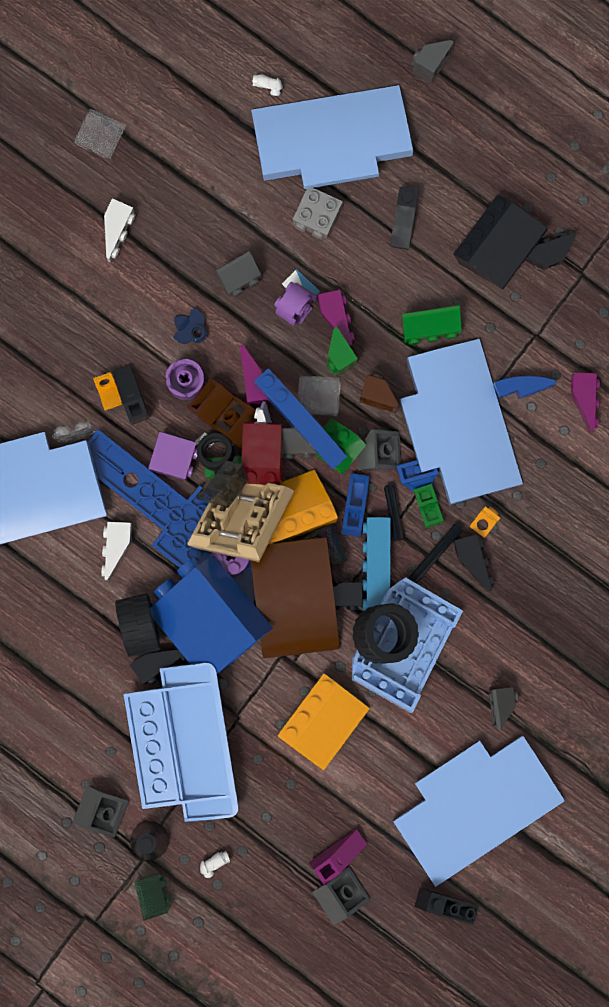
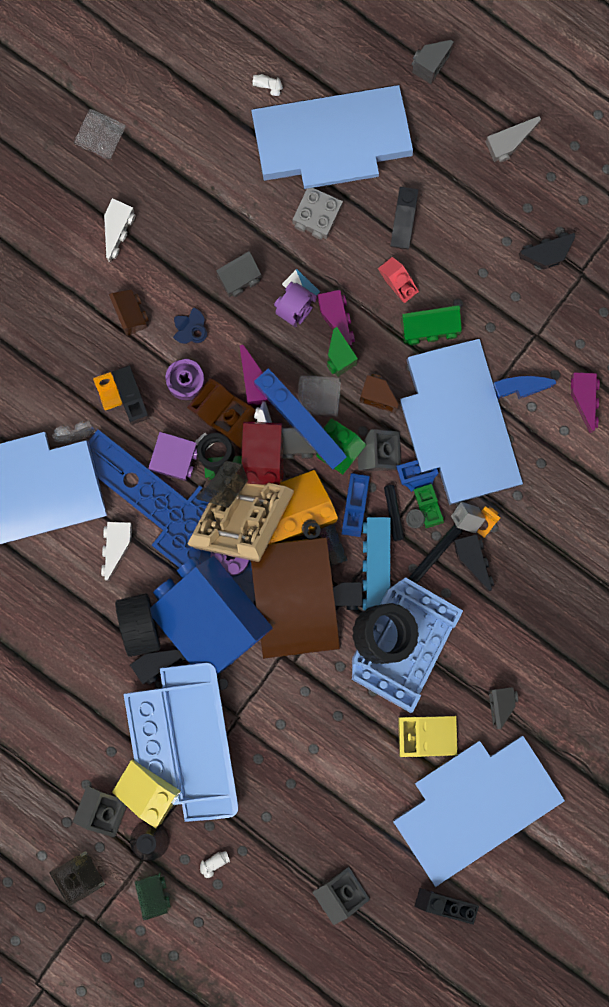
light orange slope [277,674,370,771] -> none
magenta slope [309,829,367,885] -> none
black slope [453,194,548,289] -> none
none -> clear smoke slope [49,851,106,907]
none -> reddish brown slope [109,289,149,336]
none -> light yellow slope [112,760,181,828]
none -> black bush [301,519,321,539]
none -> coral slope [378,257,419,303]
none -> light yellow slope [398,716,457,757]
none -> dark grey piece [406,509,425,529]
none -> light grey panel [451,502,485,533]
none -> light grey slope [485,116,541,162]

